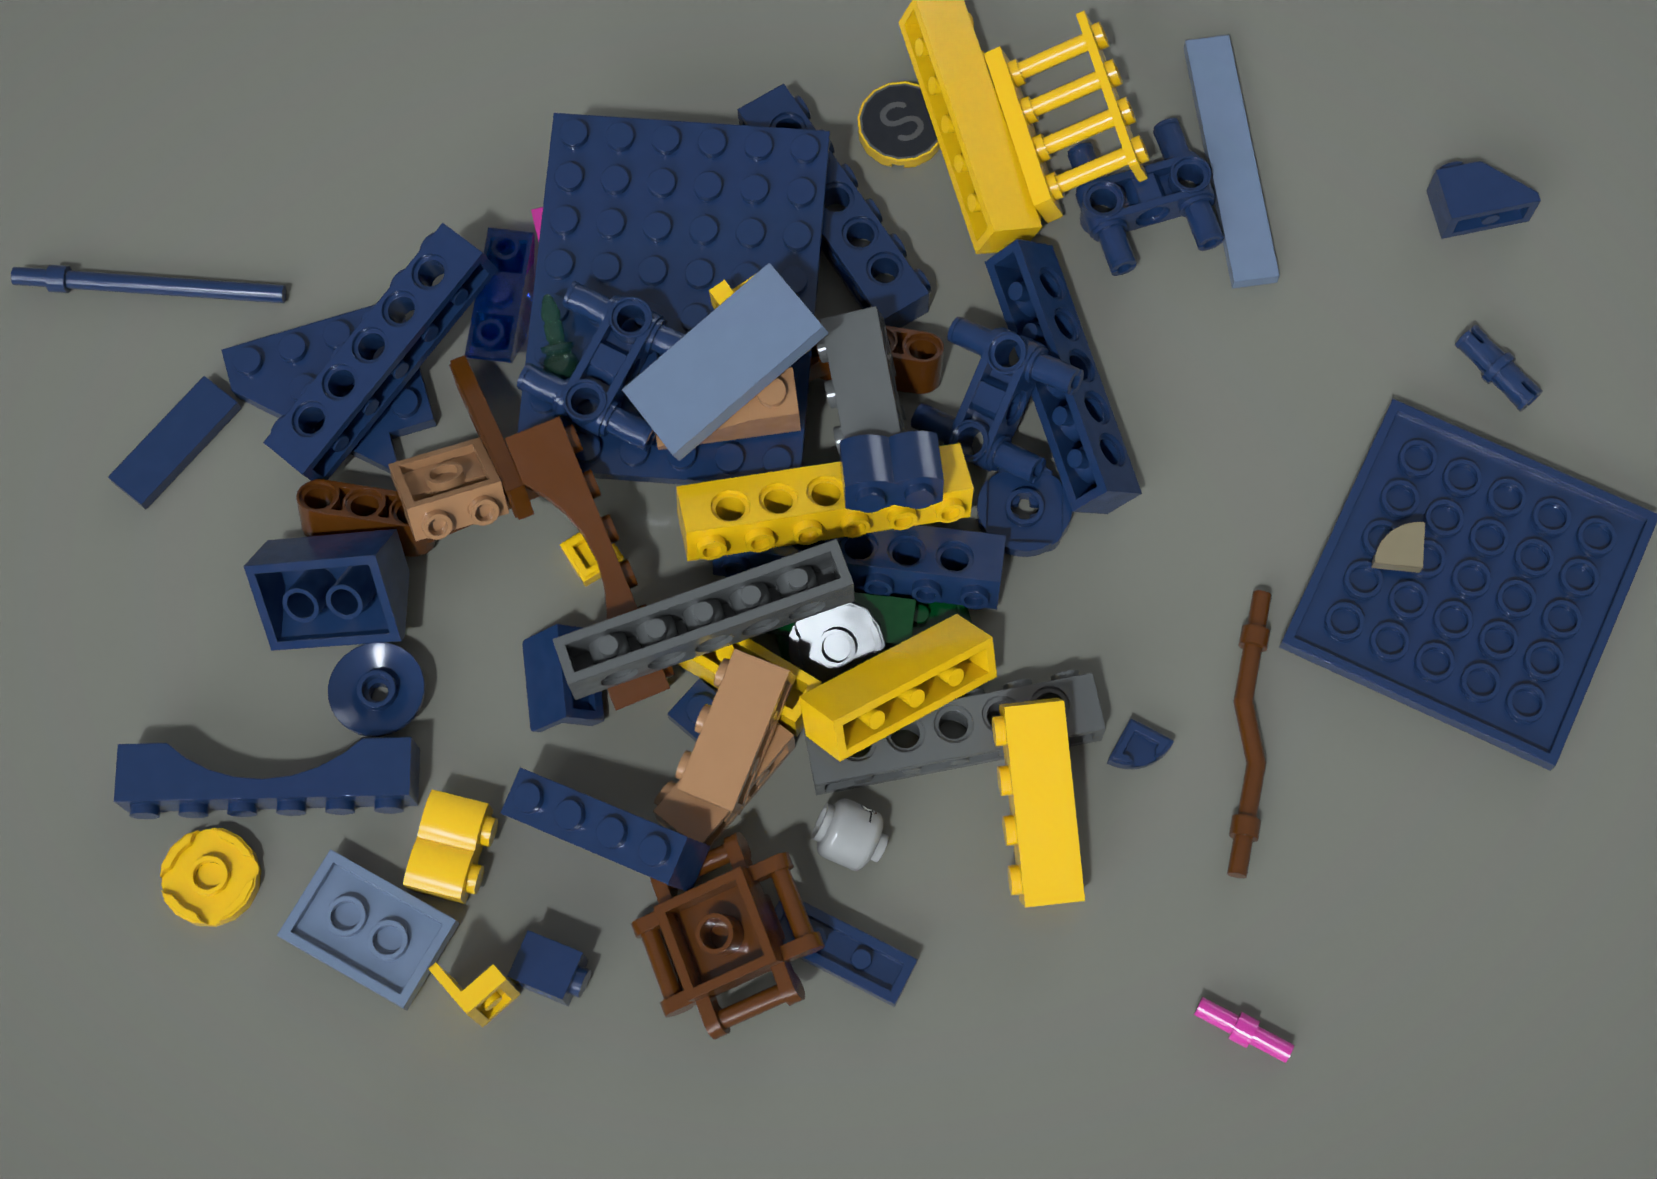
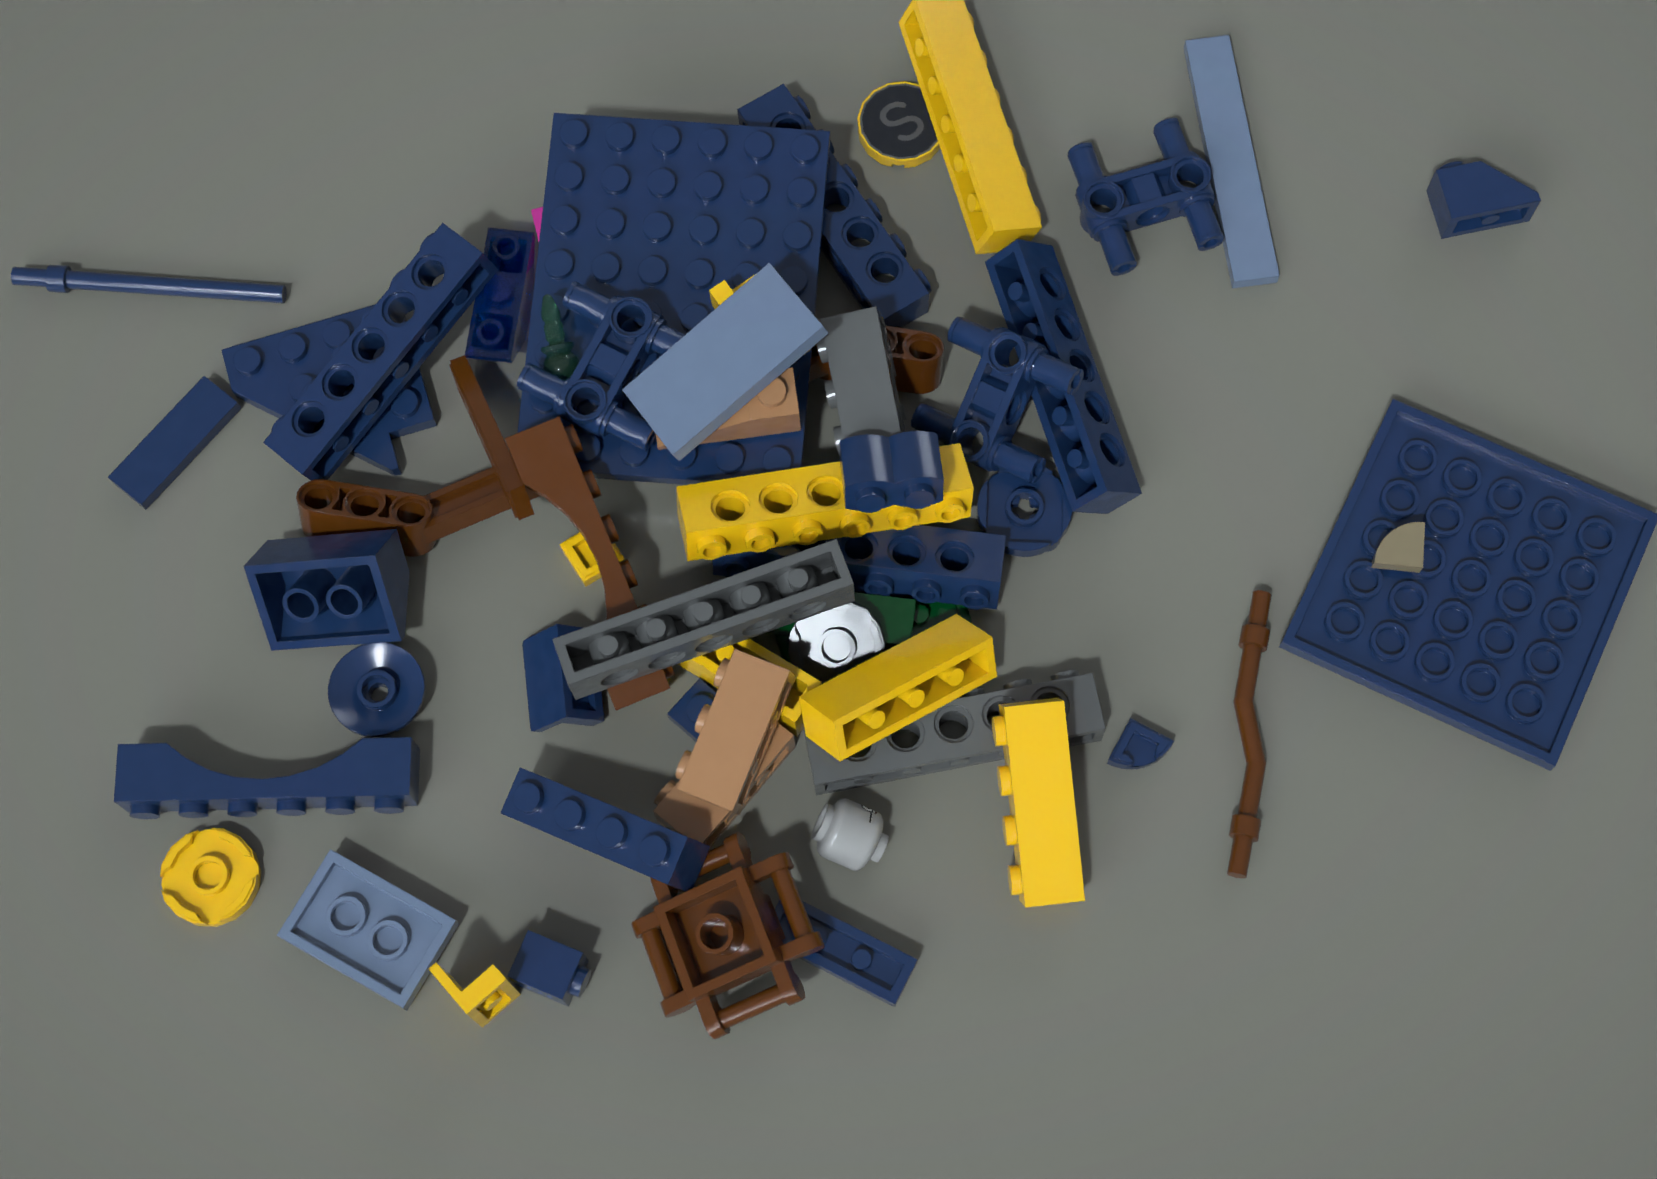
medium nougat plate [388,437,509,541] -> none
yellow brick [403,789,498,904] -> none
yellow fence [984,10,1150,223] -> none
dark pink bar [1194,997,1295,1063] -> none
dark blue pin [1455,325,1543,412] -> none

